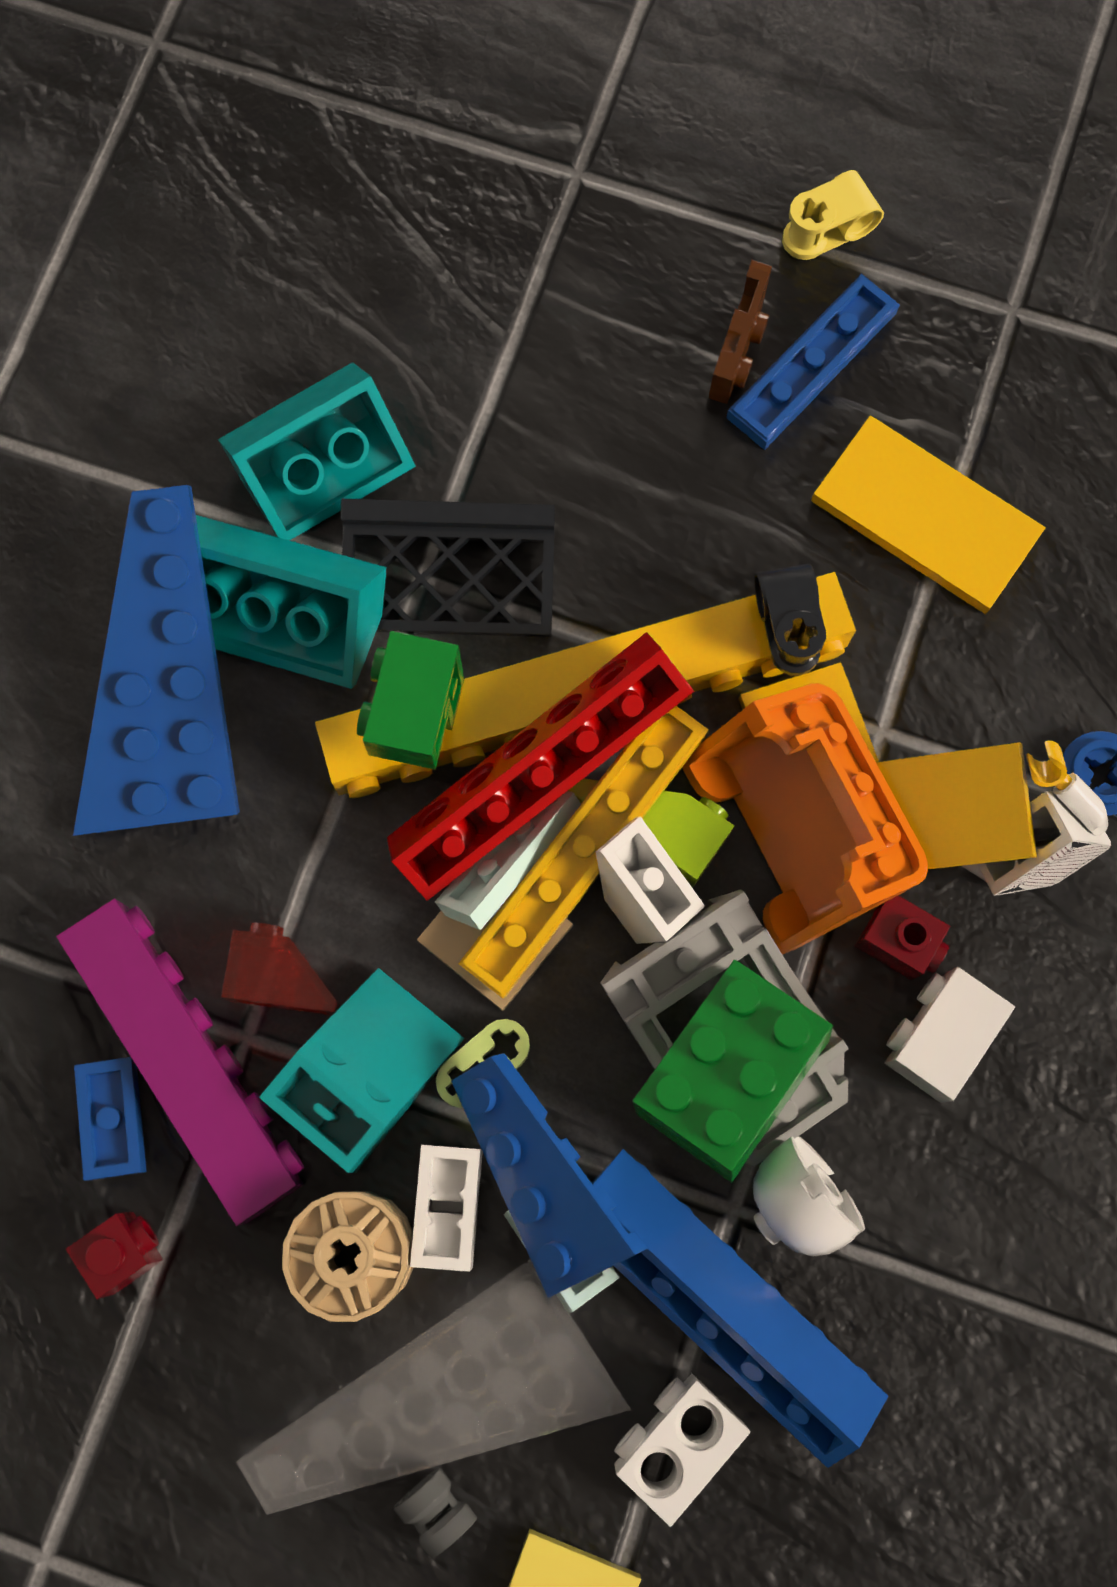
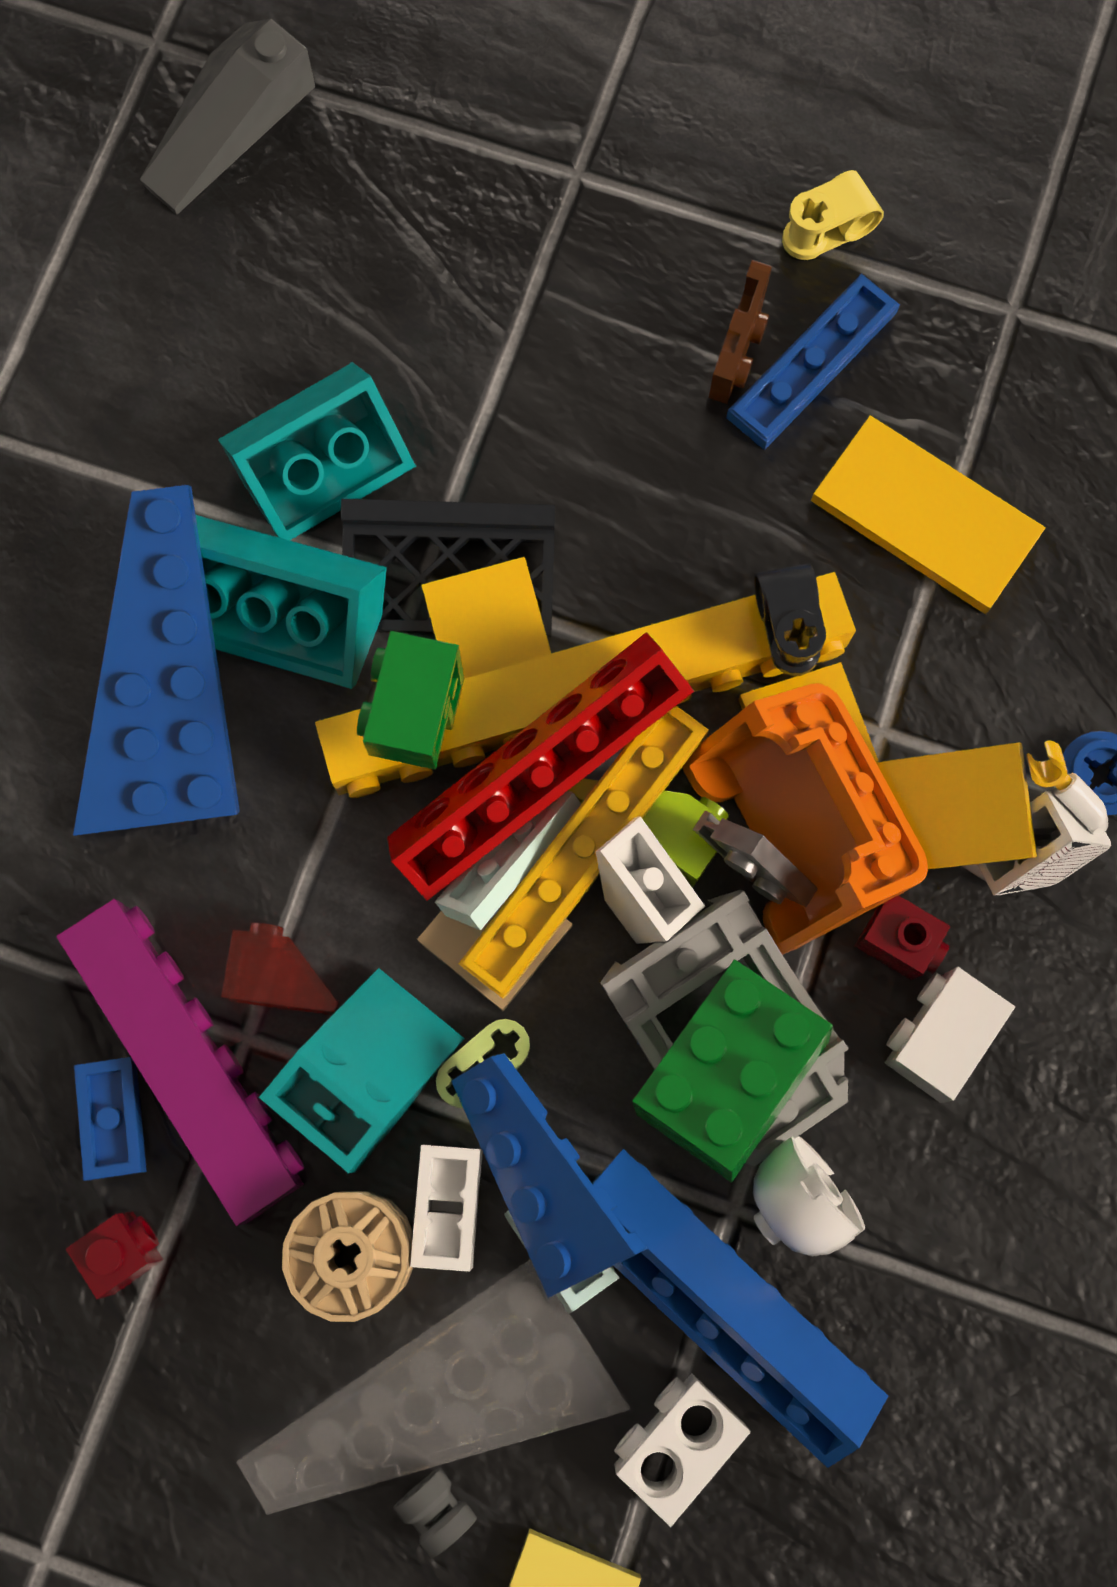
none -> dark grey wedge [140,19,315,215]
none -> yellow tile [421,557,551,679]
none -> flat silver plate [693,811,818,907]

